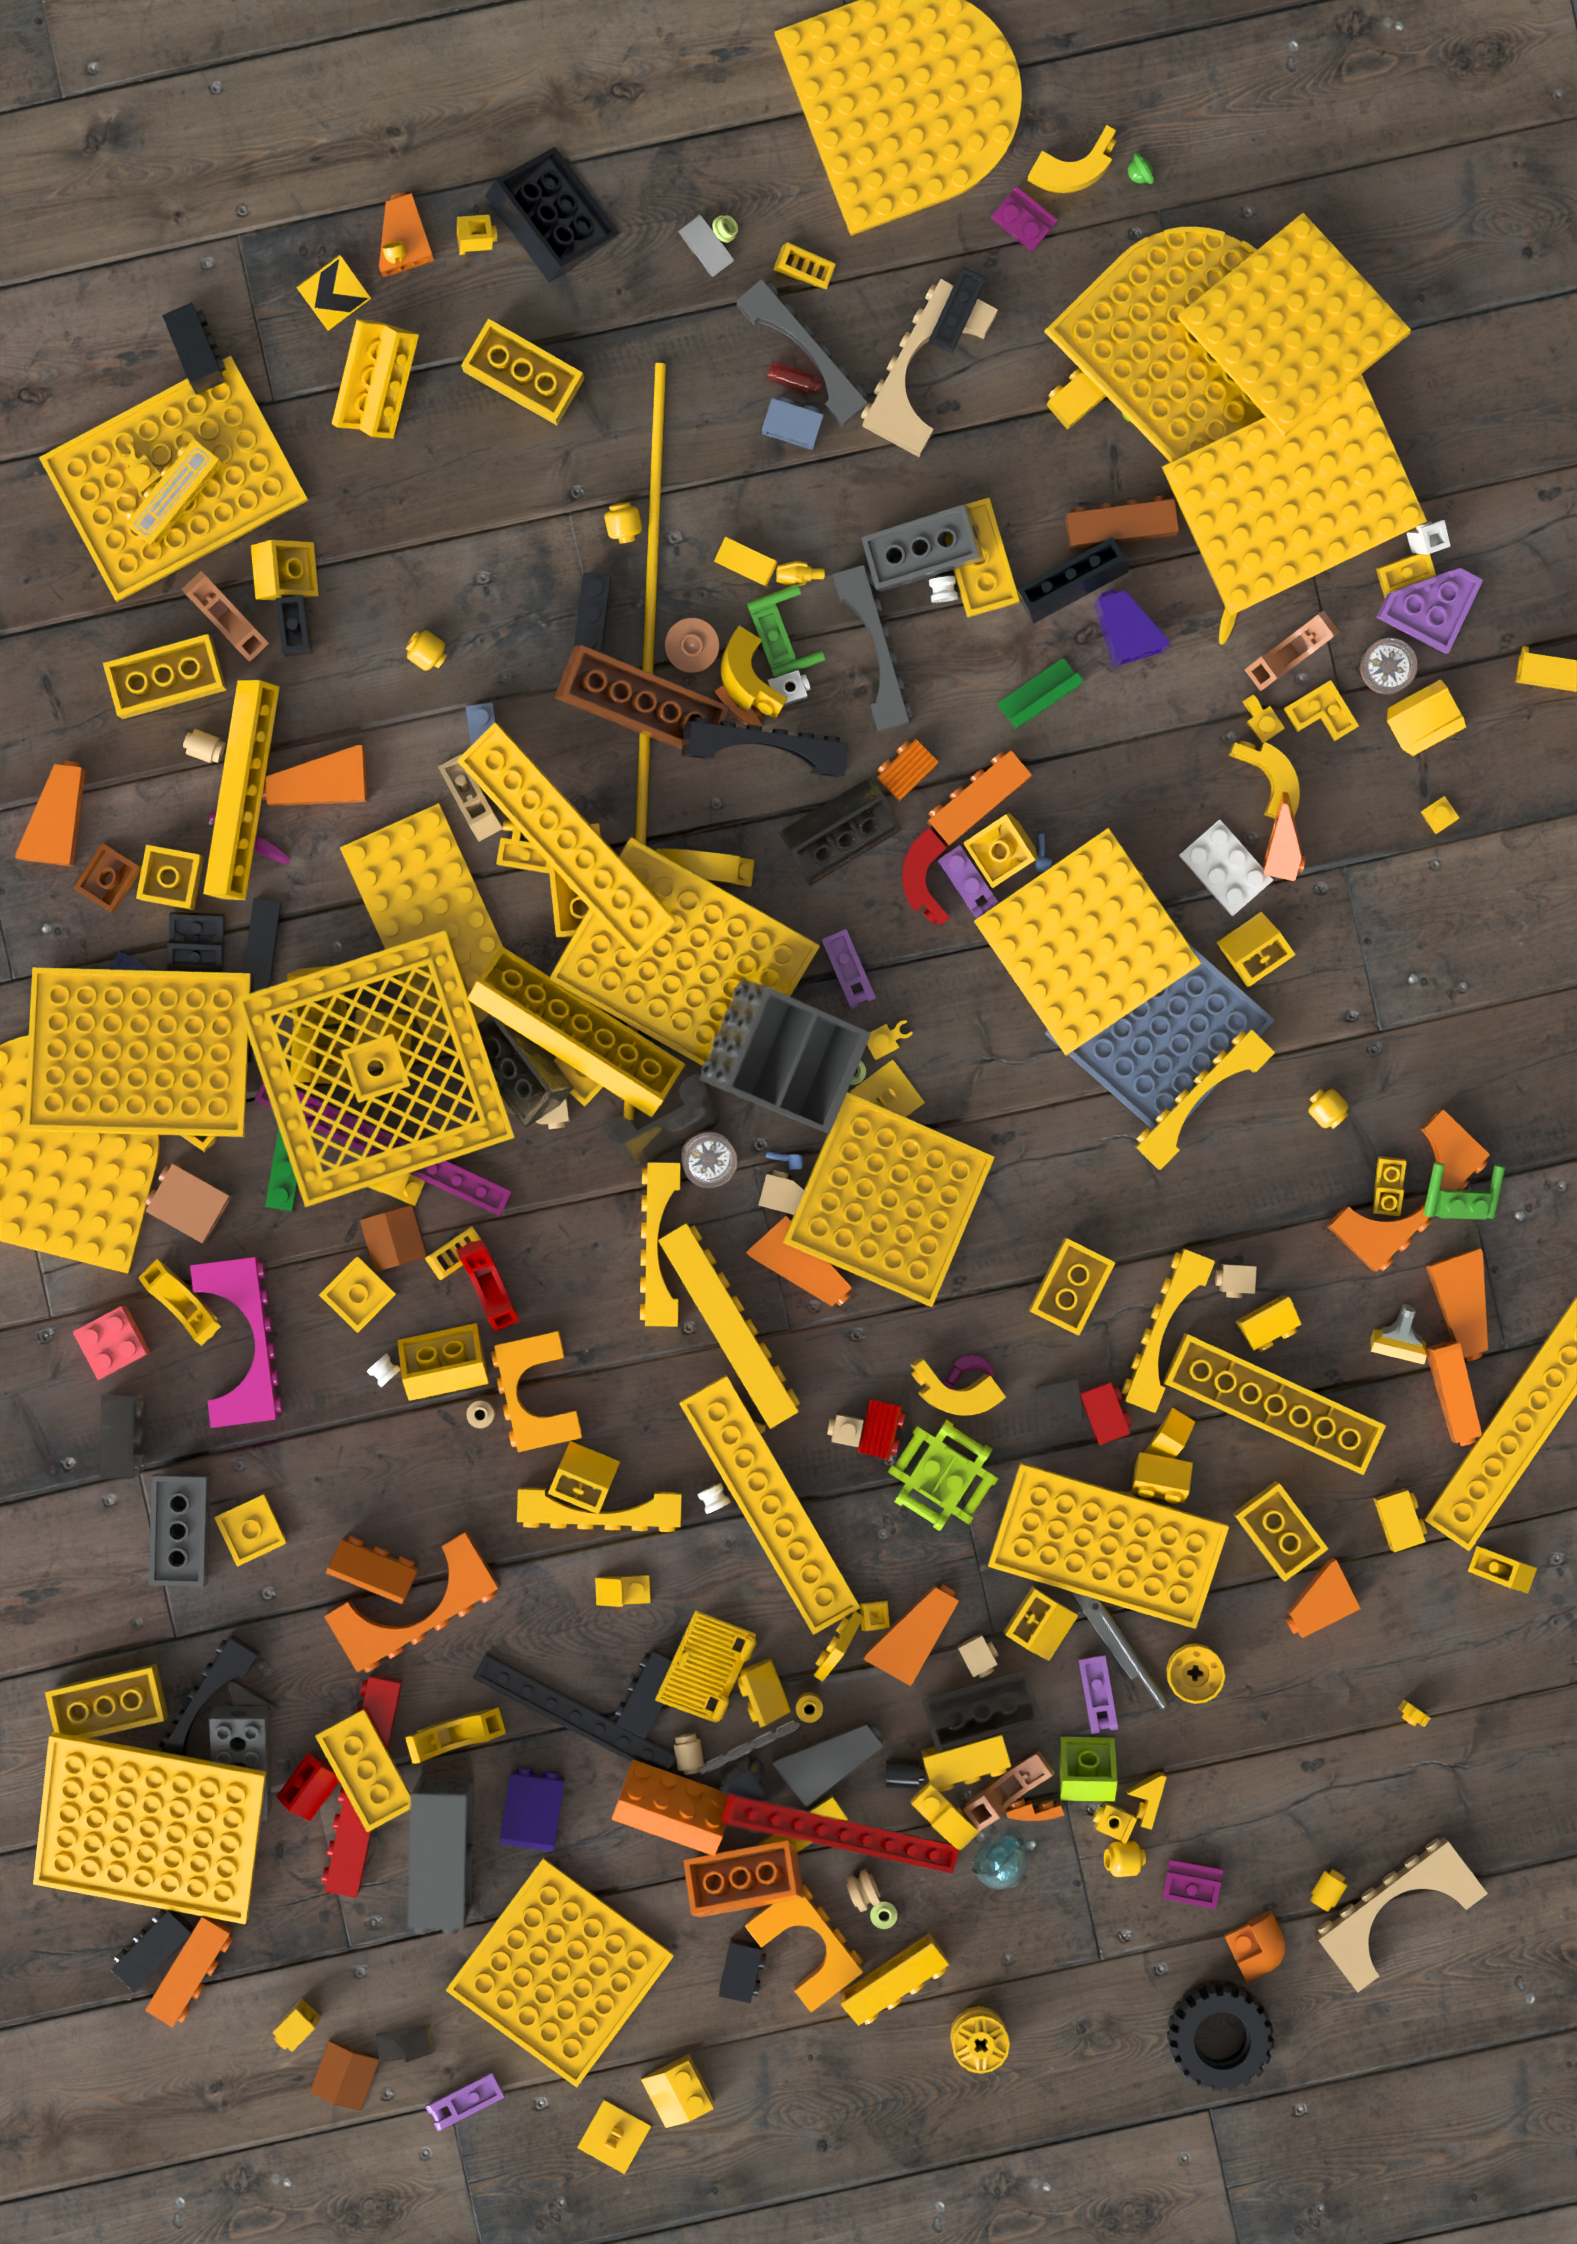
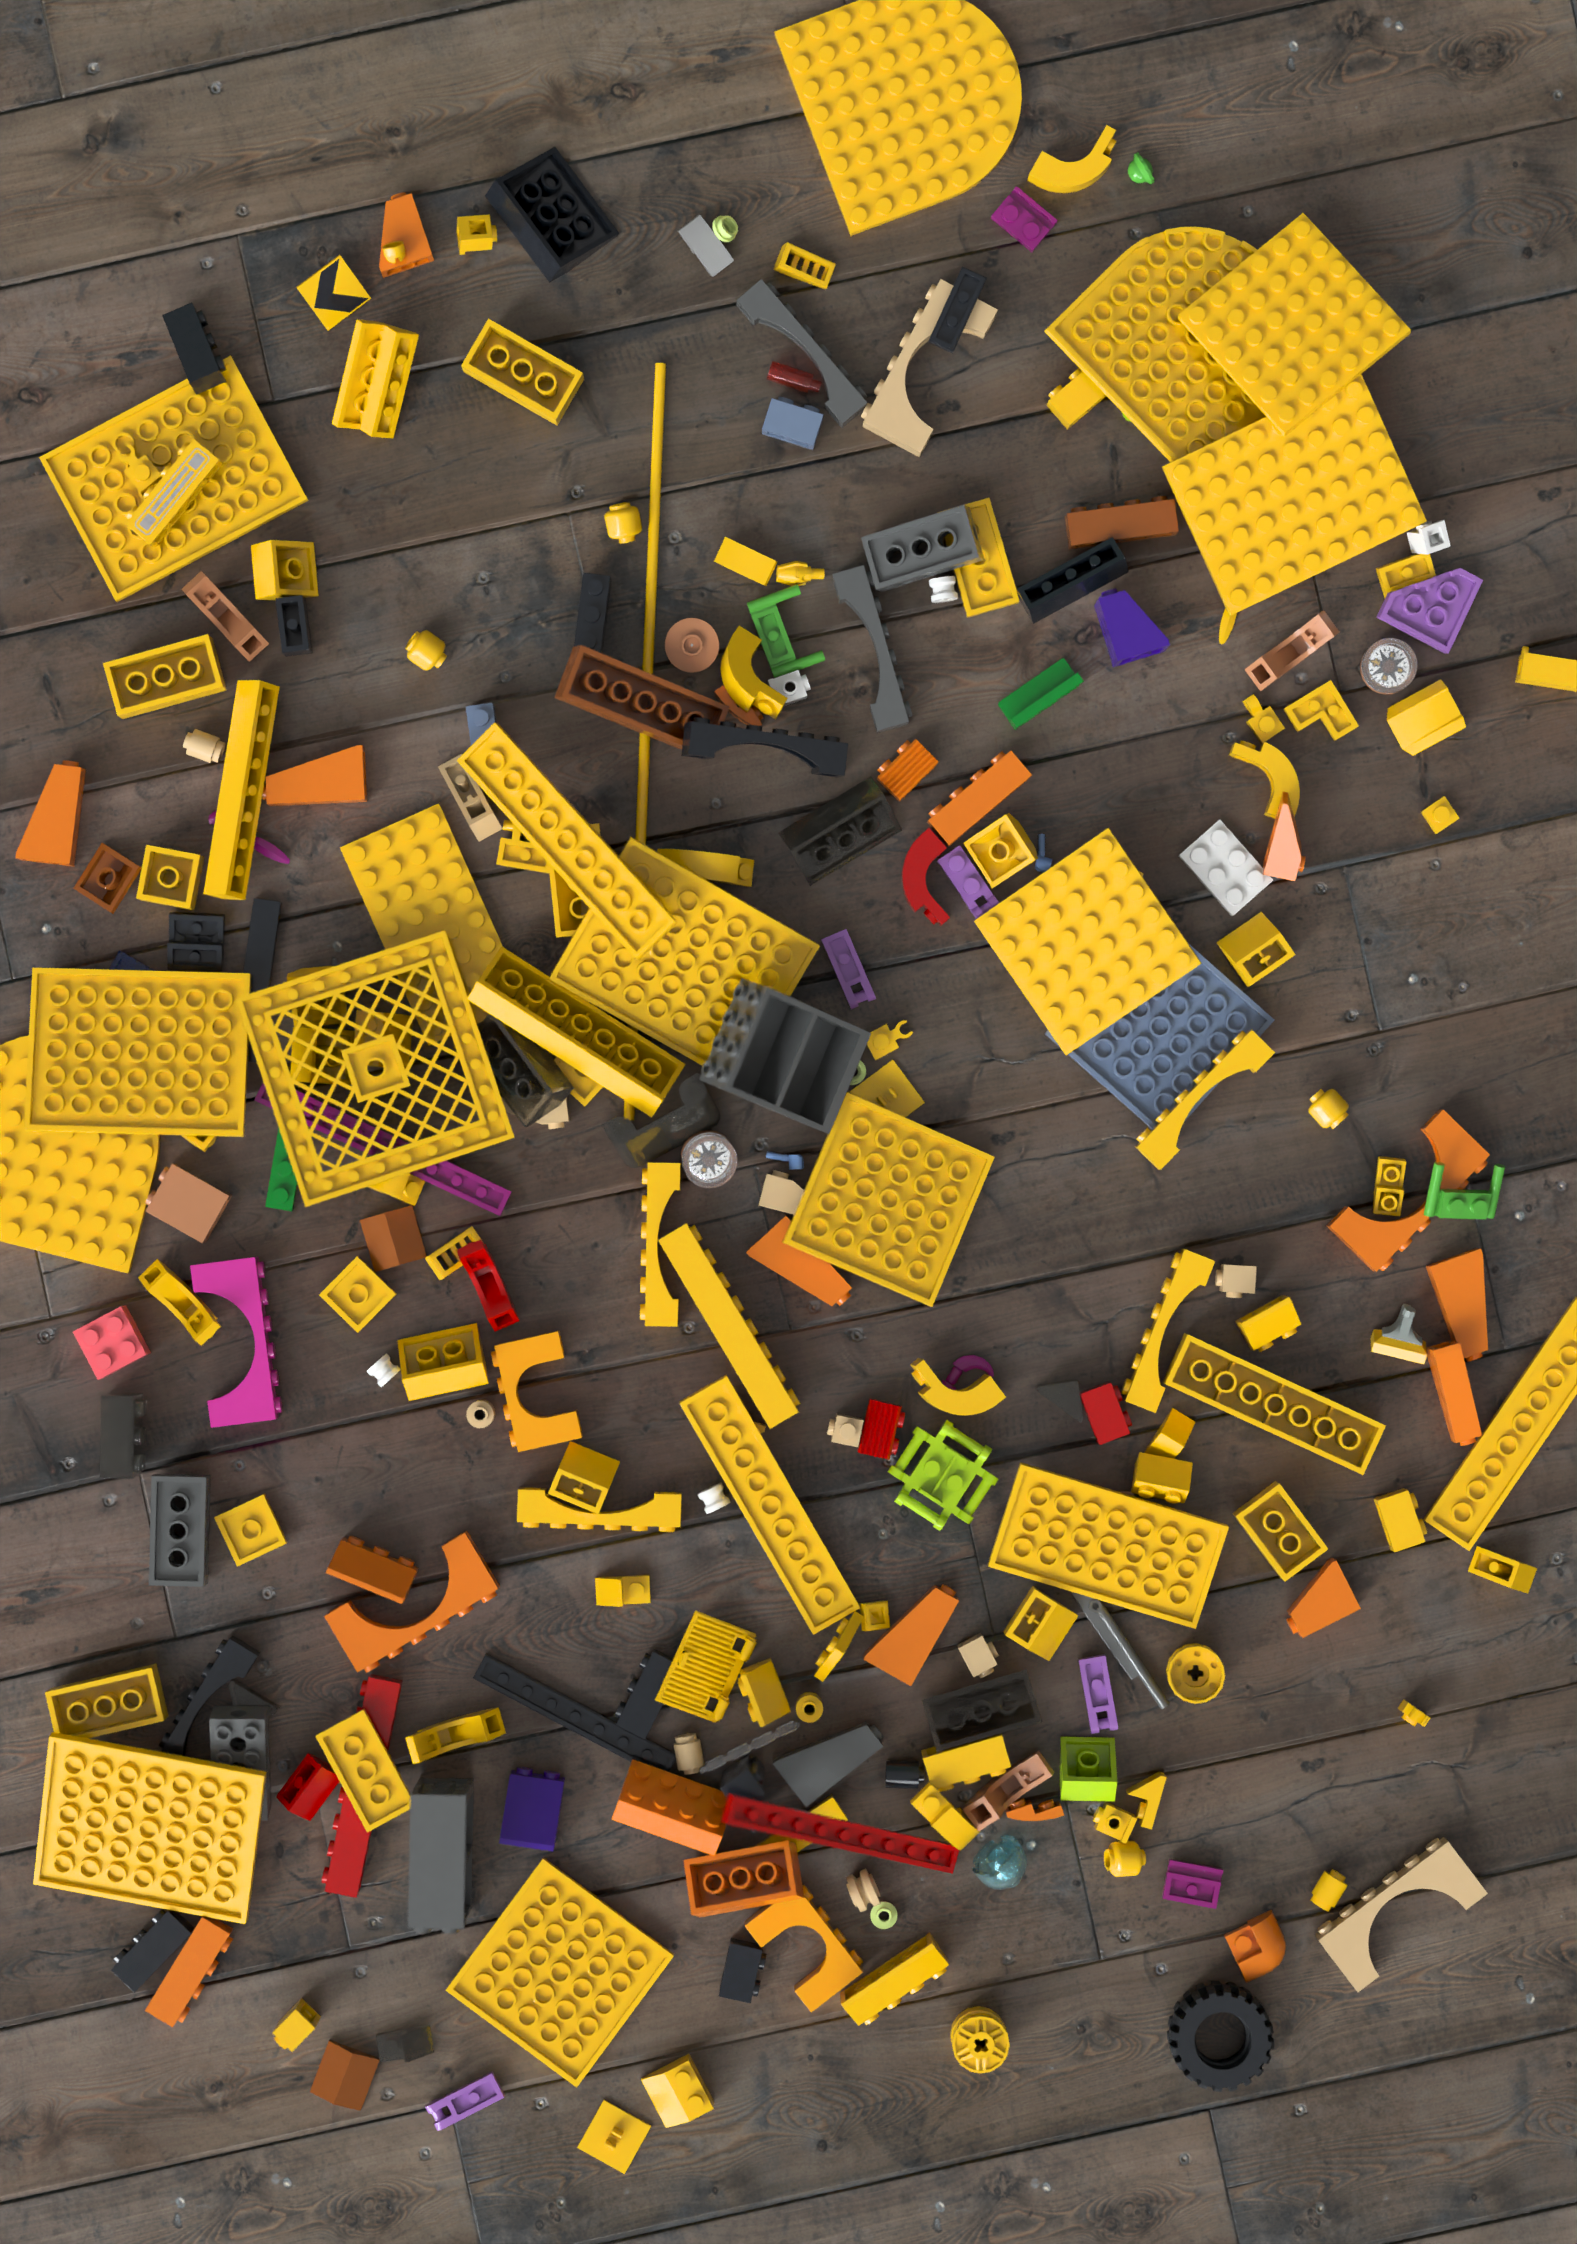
yellow brick [1028,1238,1115,1336] -> none

